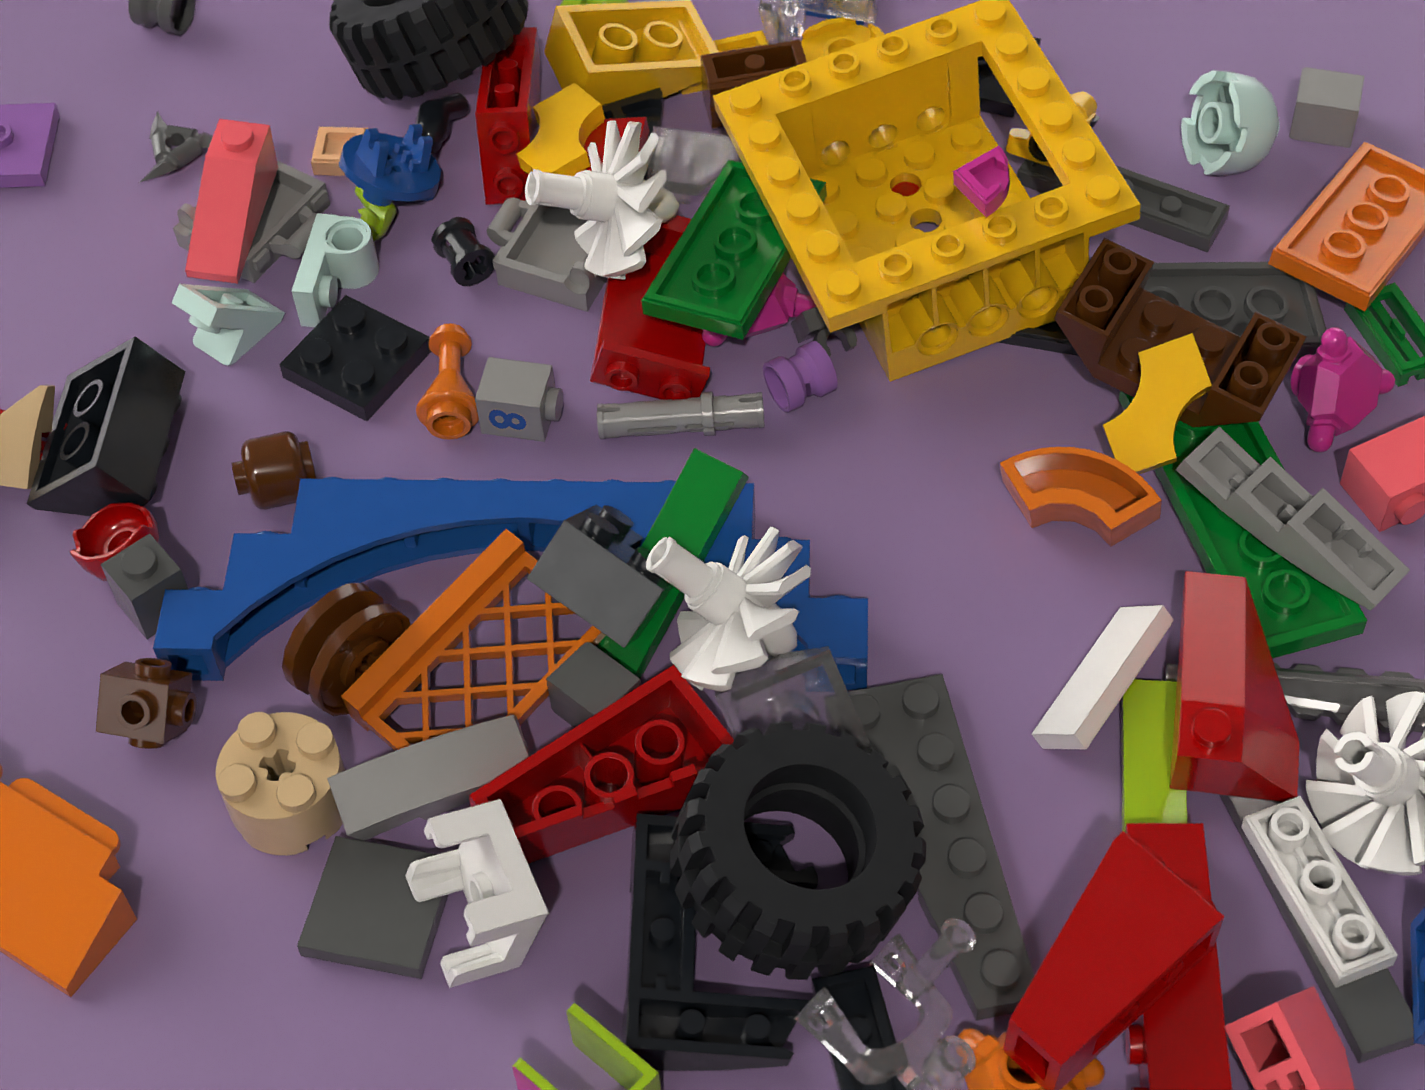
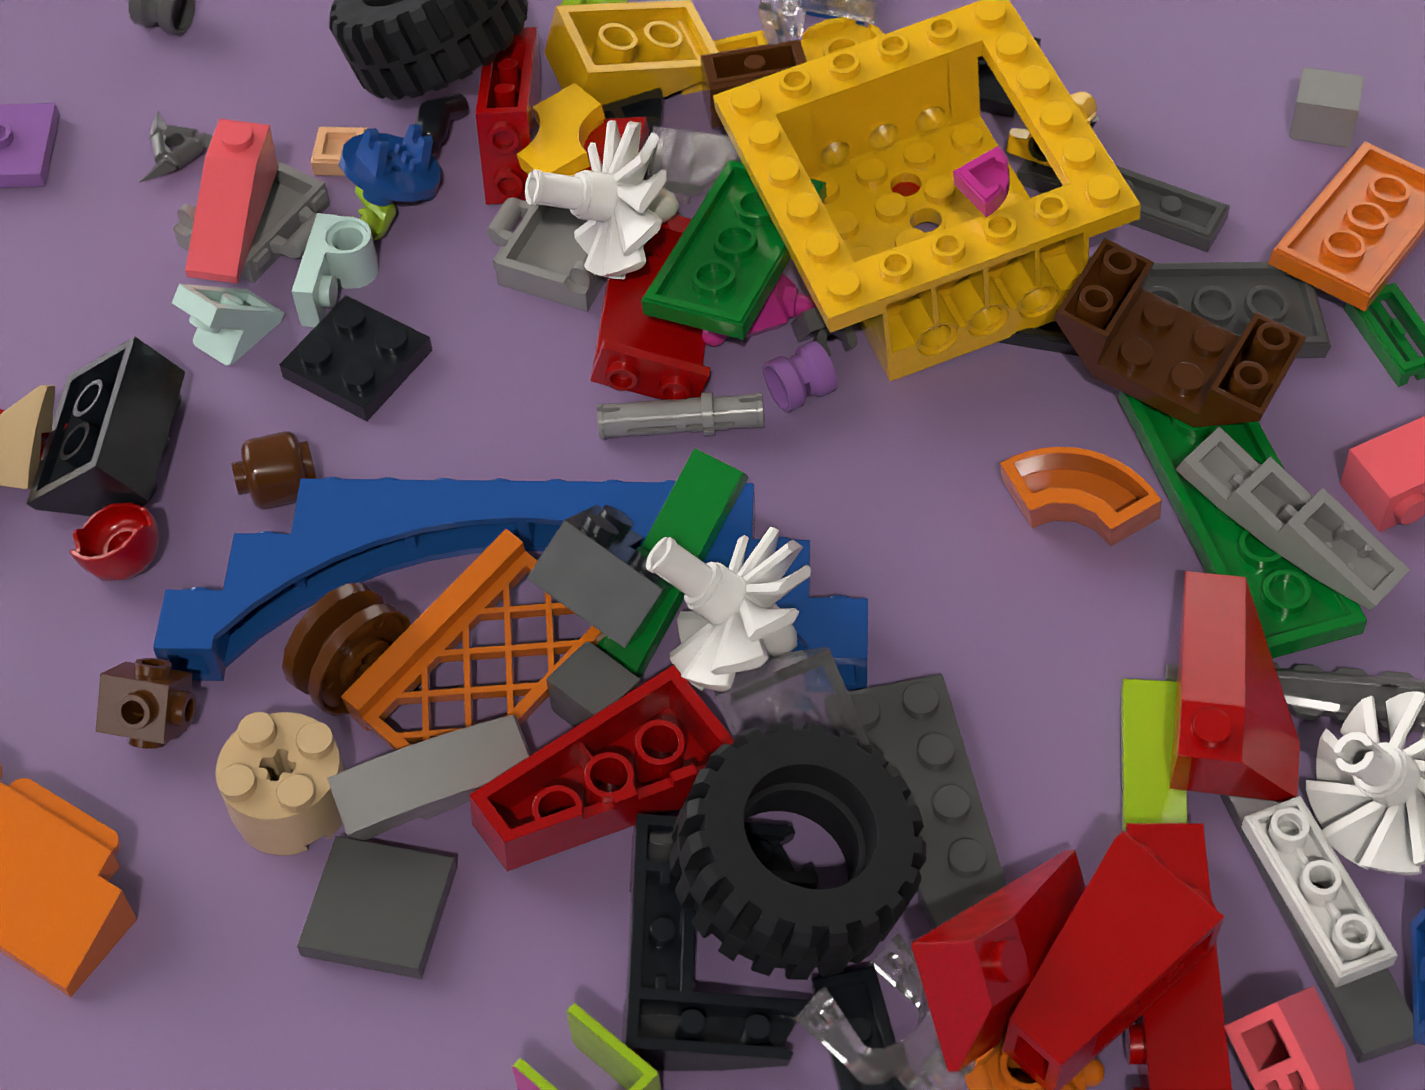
dark grey brick [100,534,188,639] -> none
white panel [405,799,548,988] -> none
orange piece [416,323,479,440] -> none
black bush [431,217,495,286] -> none
light grey brick [475,357,563,442] -> none
white tile [1032,605,1174,749] -> none
yellow tile [1103,333,1212,475] -> none
light aqua cylinder [1181,70,1280,176] -> none
dark pink rock [1291,327,1395,452] -> none
none -> red wedge [911,850,1086,1072]

